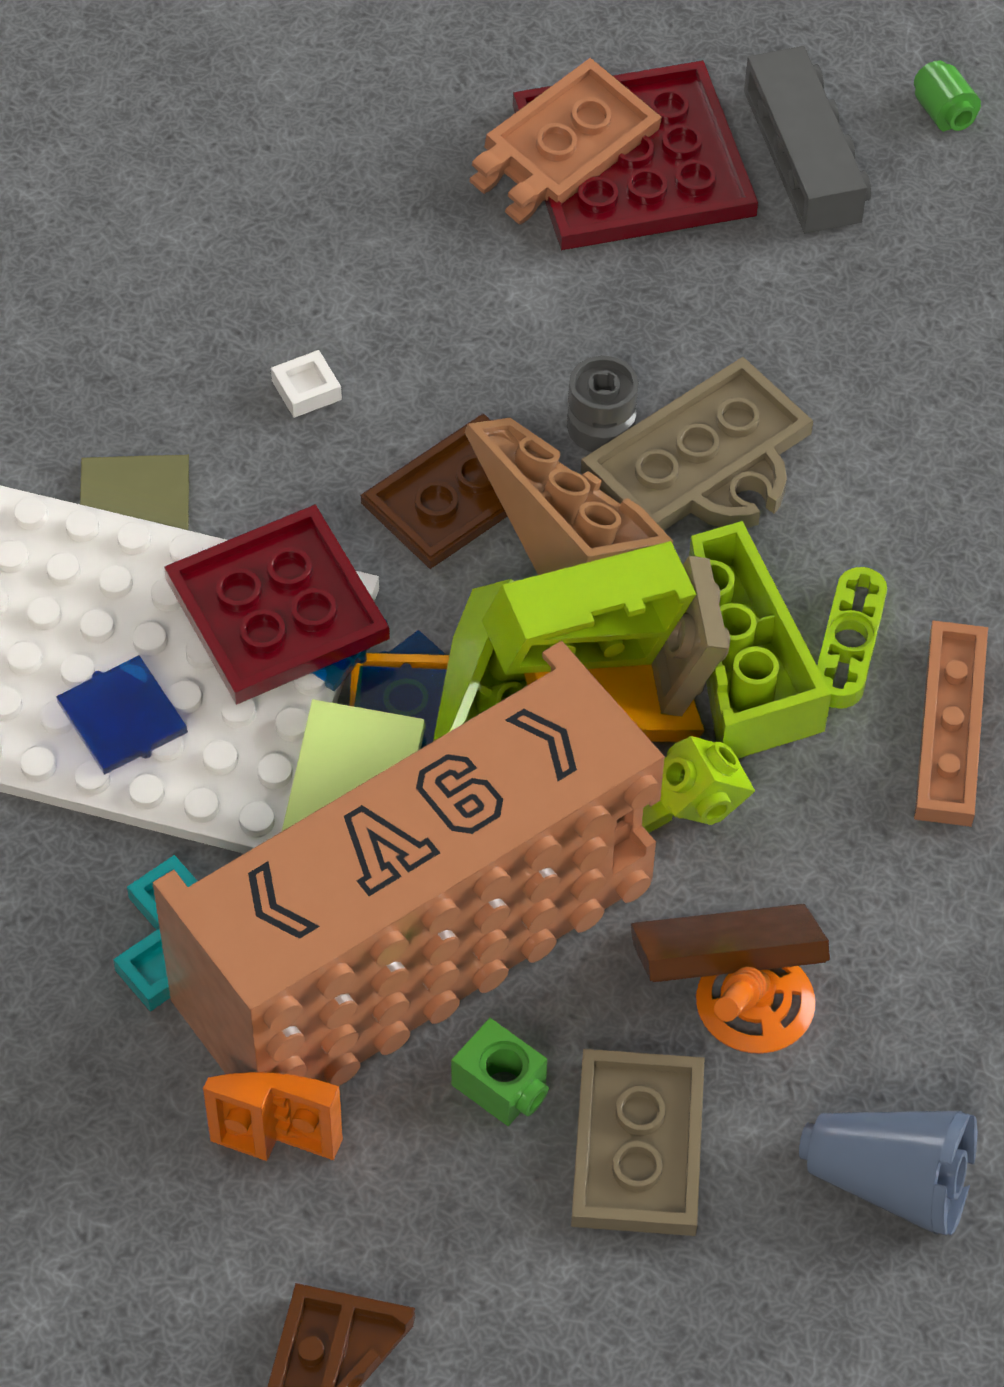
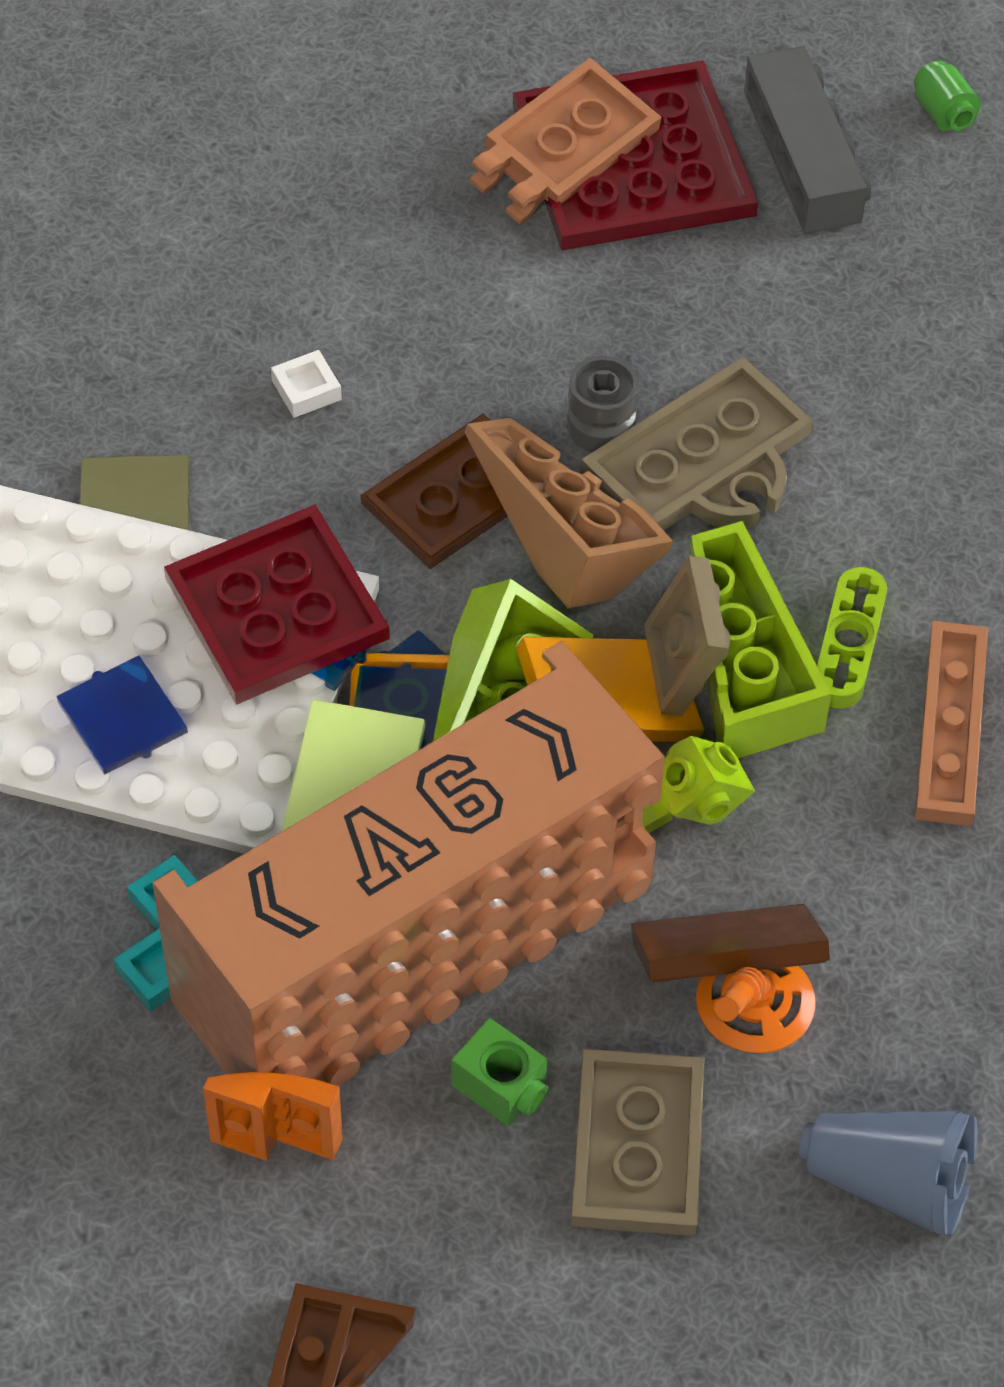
lime wedge [481,541,696,675] -> none

